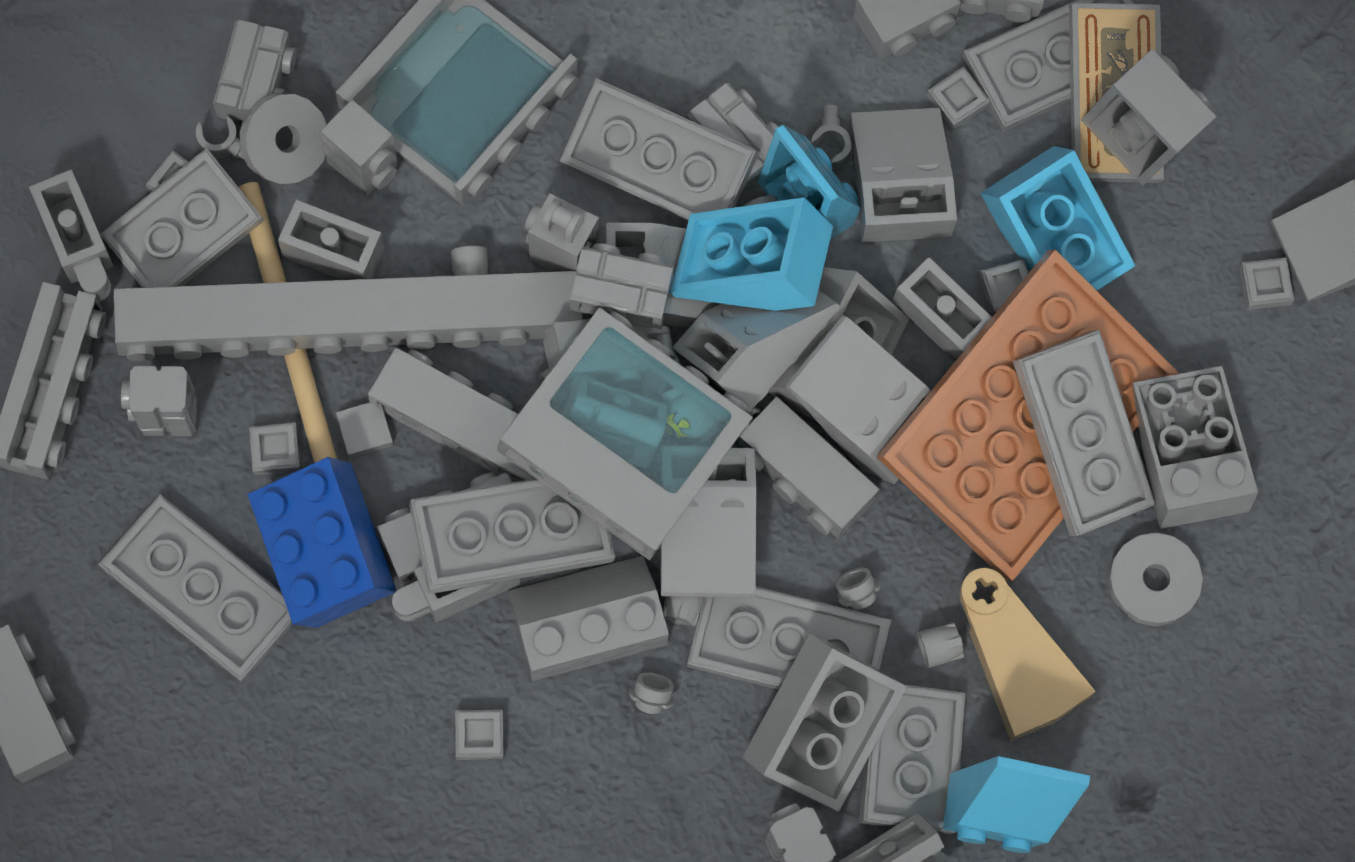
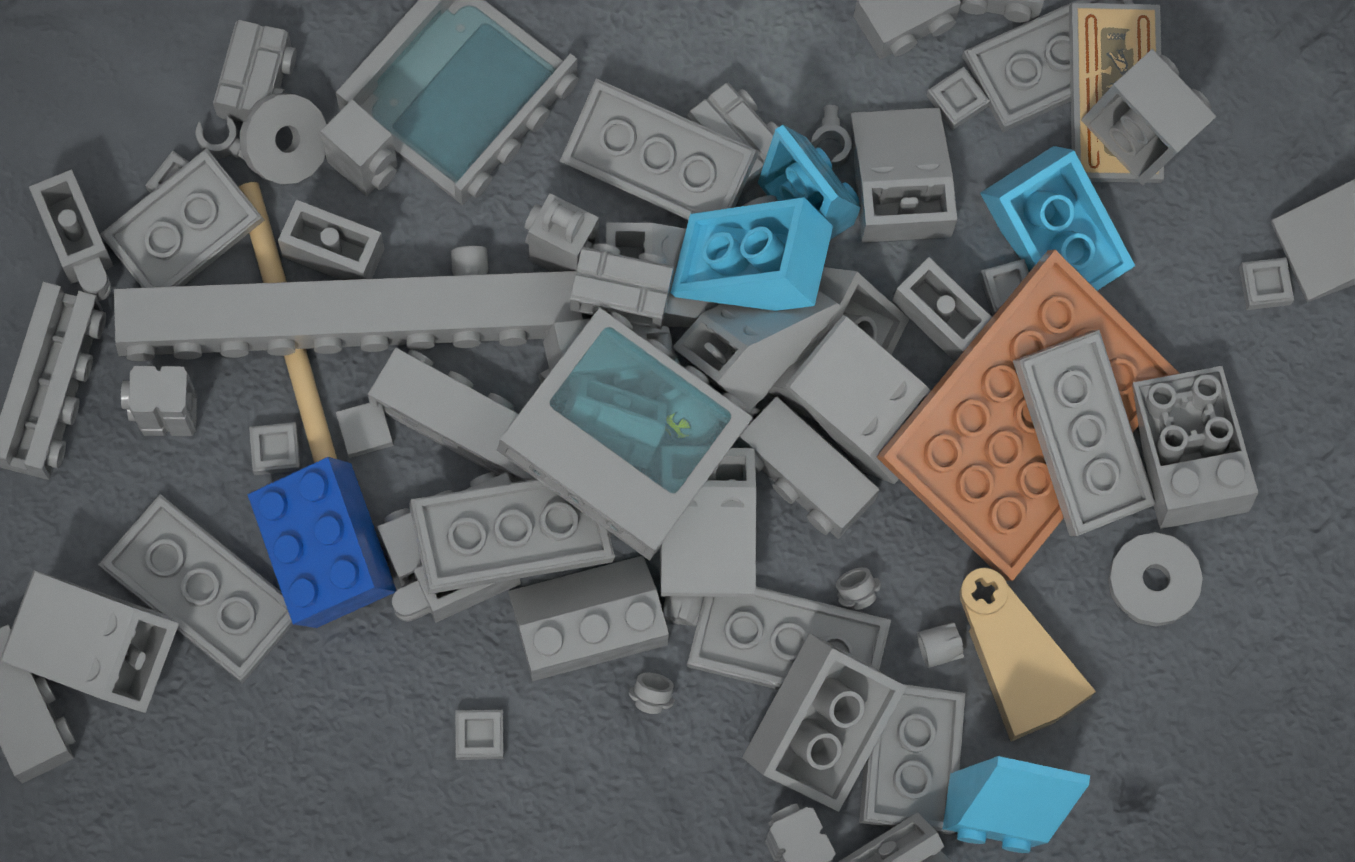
none -> light grey slope [0,570,179,713]

